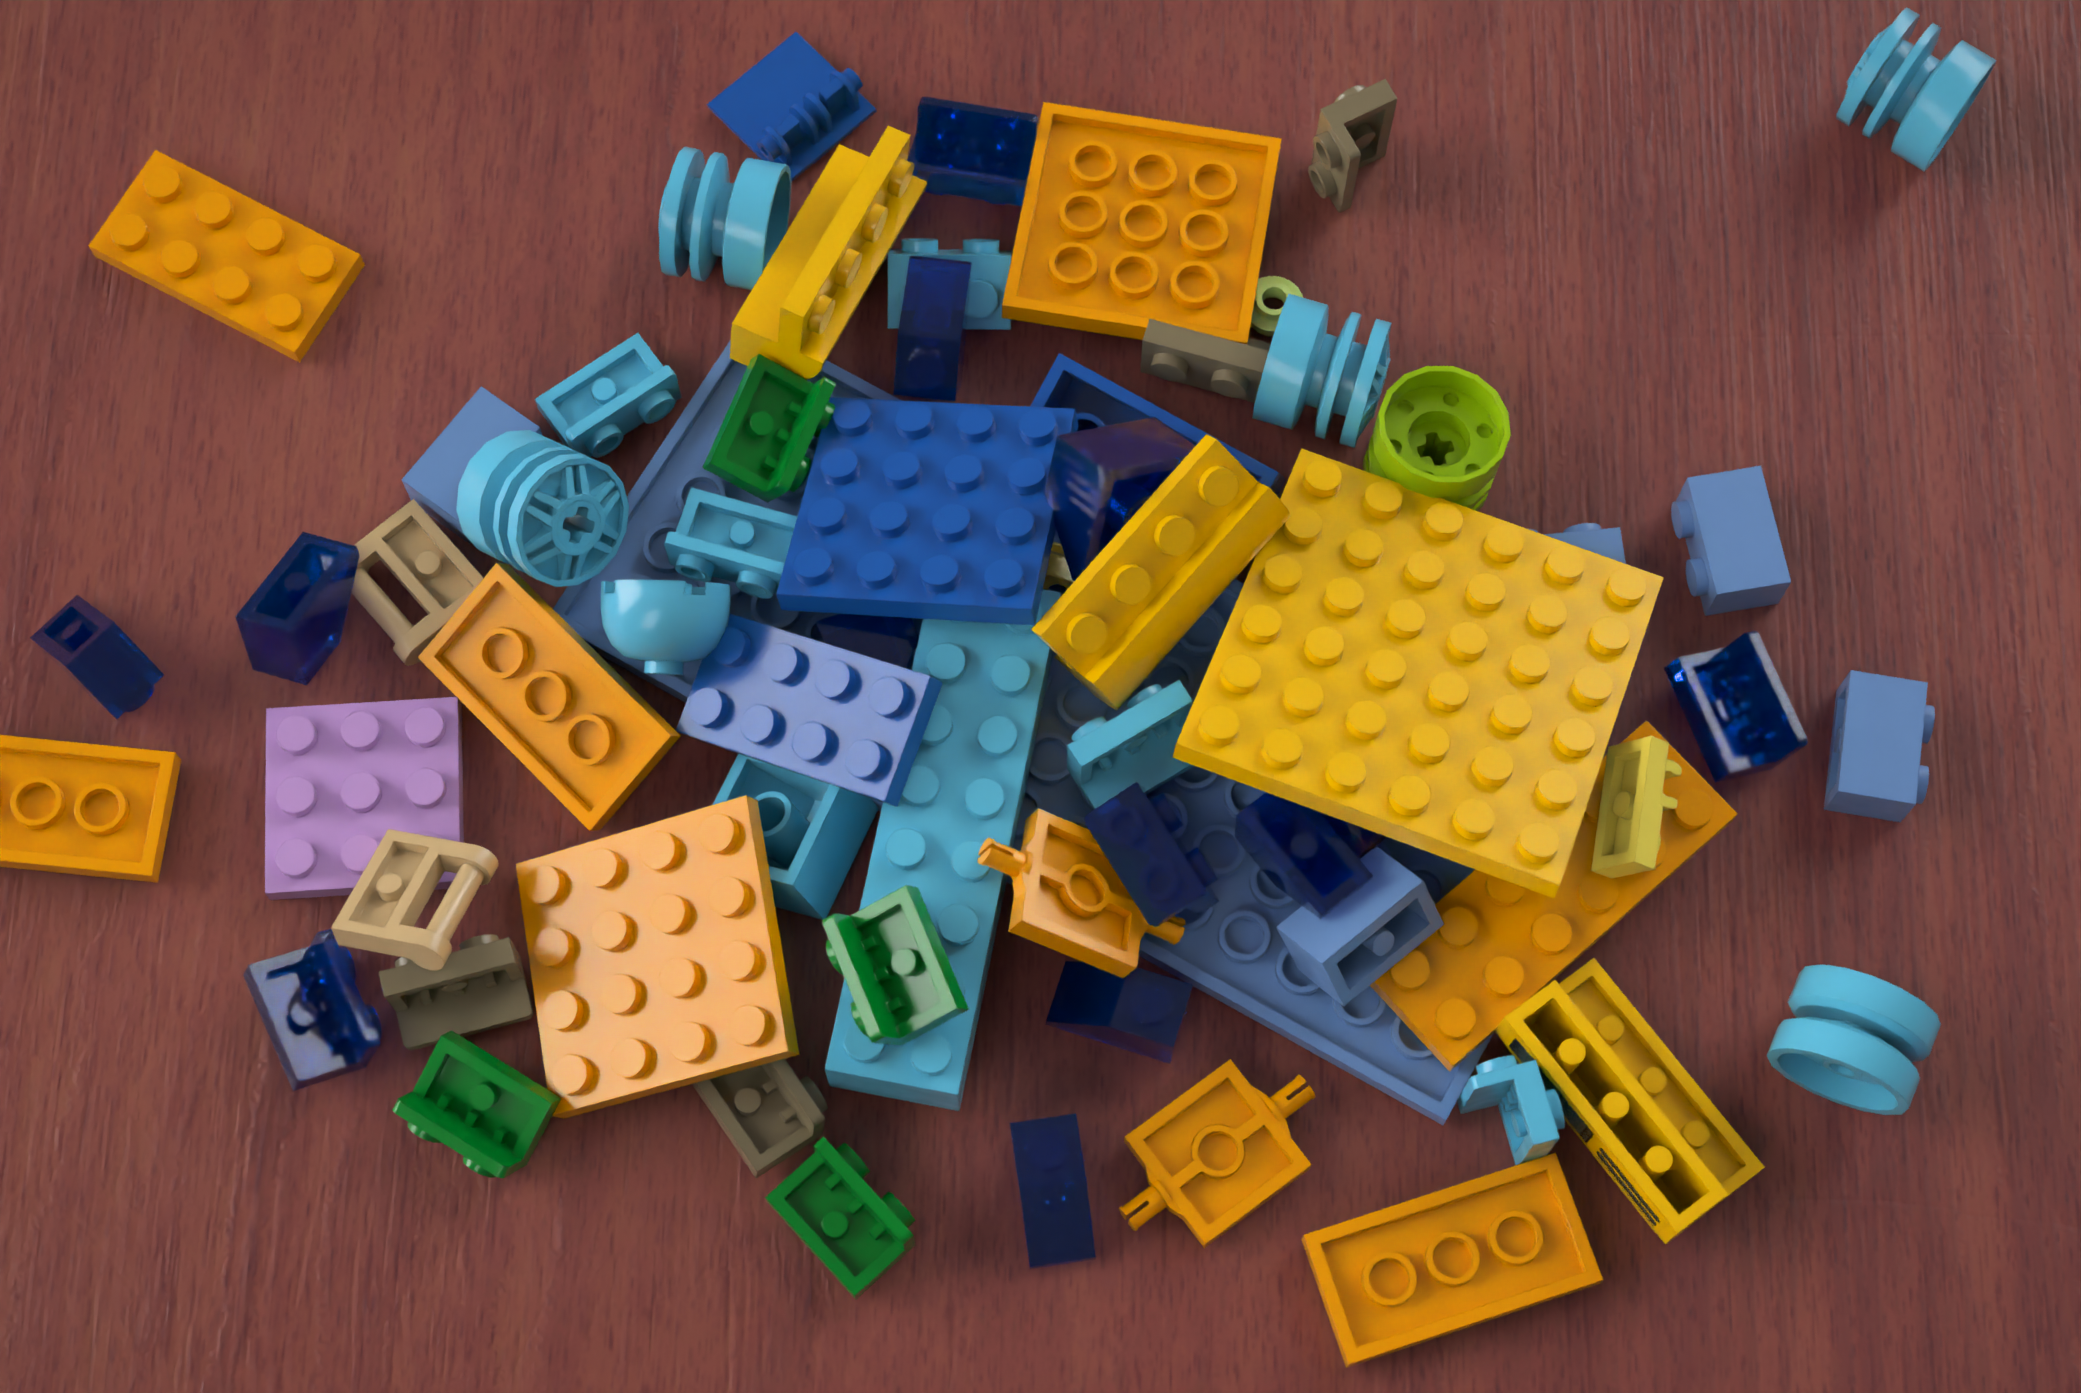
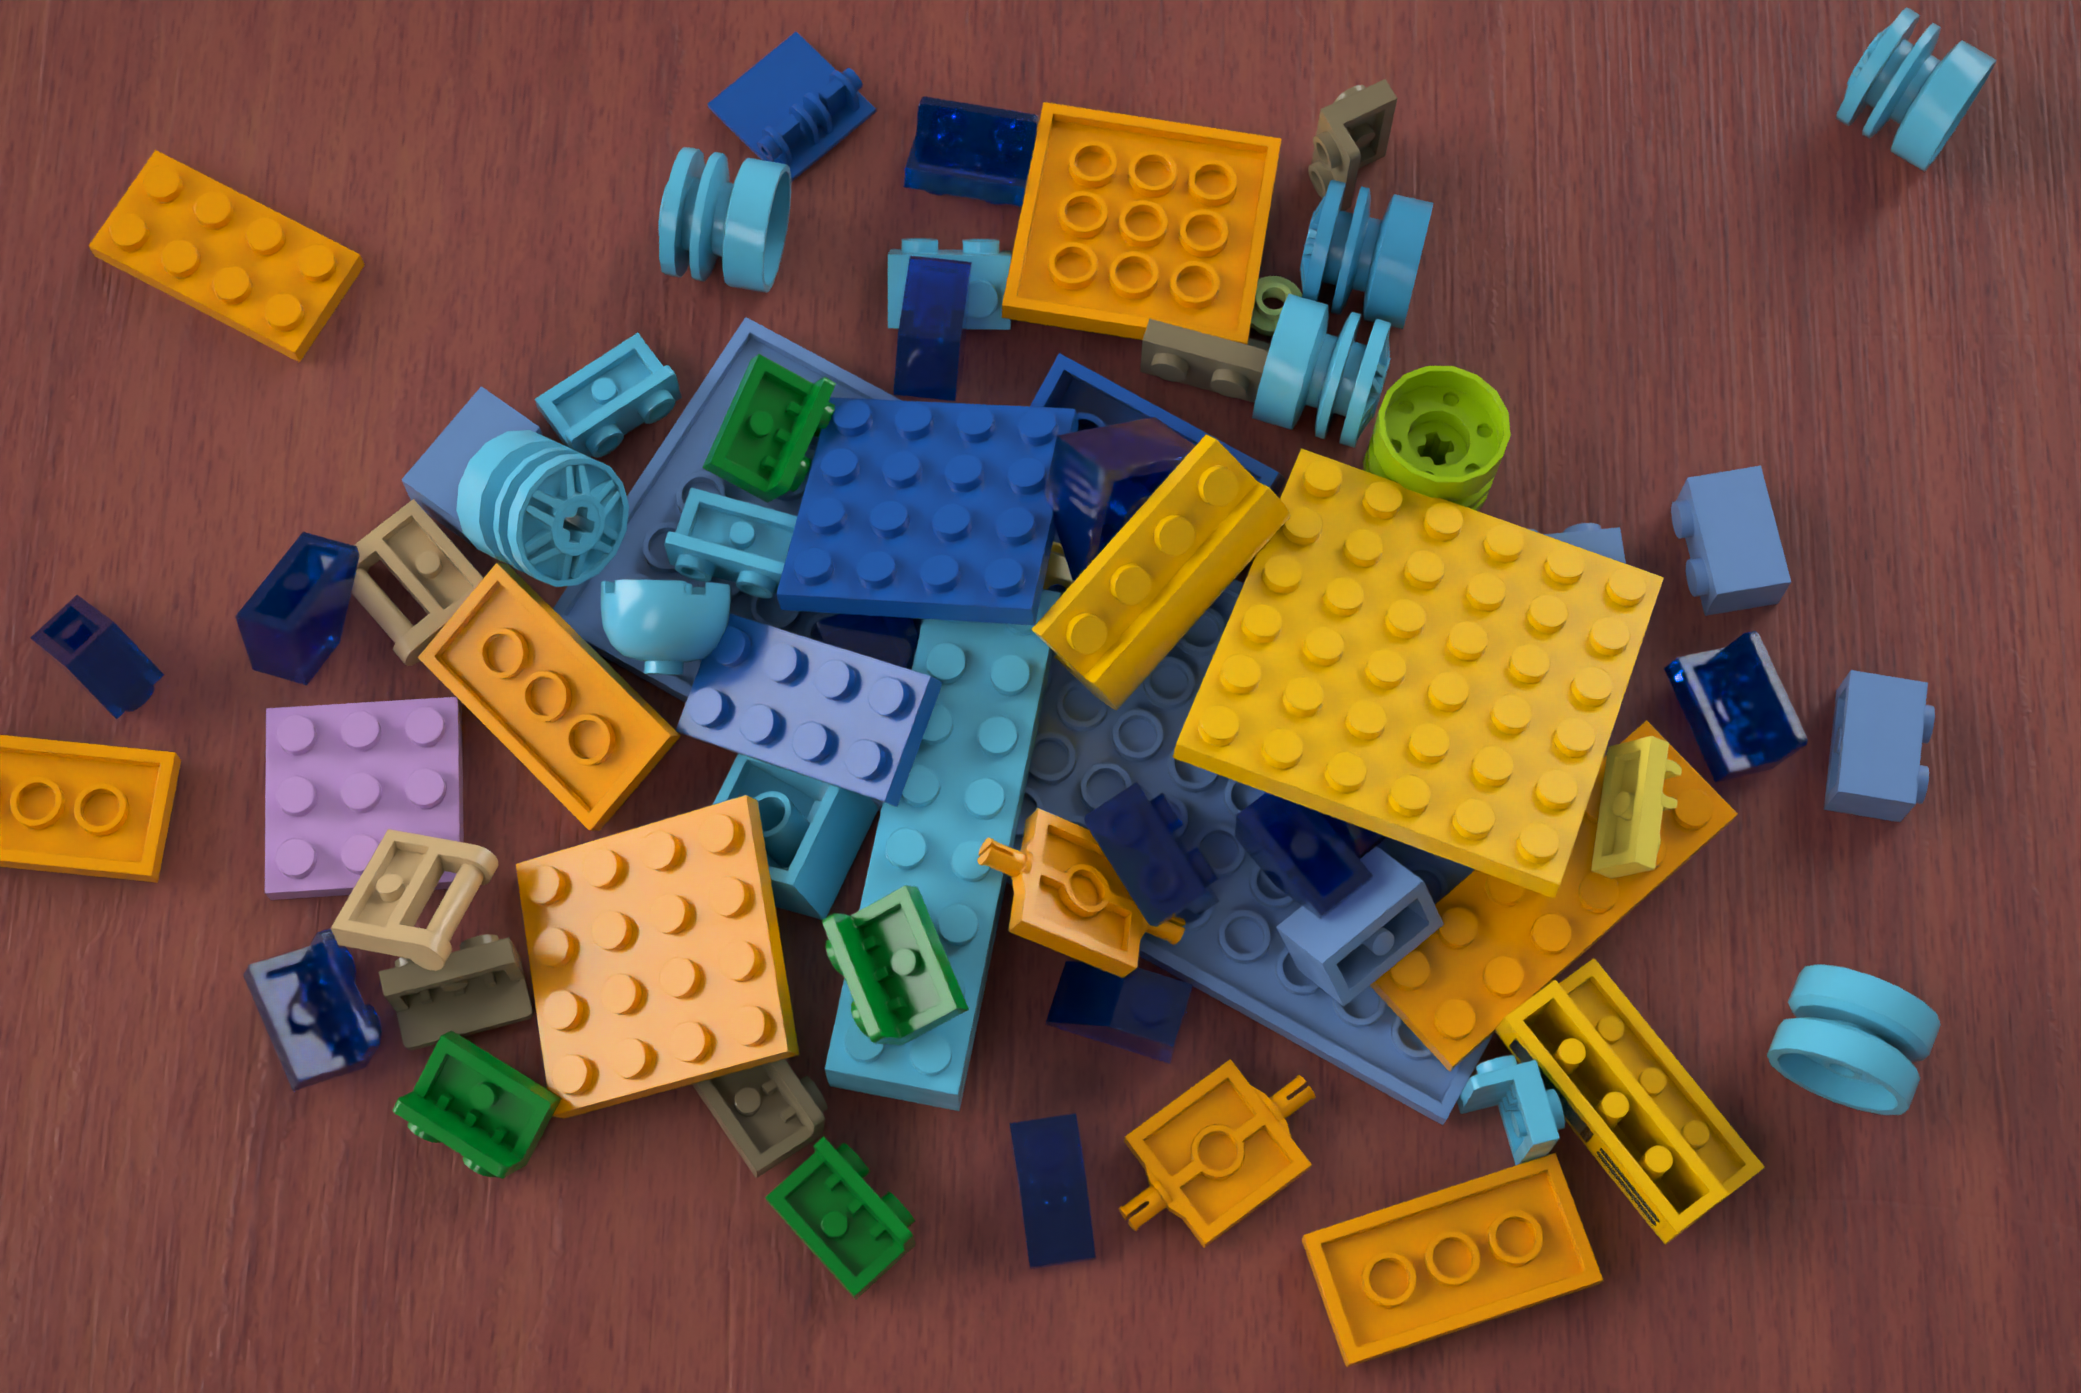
yellow brick [730,126,928,380] -> none
medium azure bracket [1067,680,1194,819] -> none
none -> dark azure wheel [1300,180,1434,329]

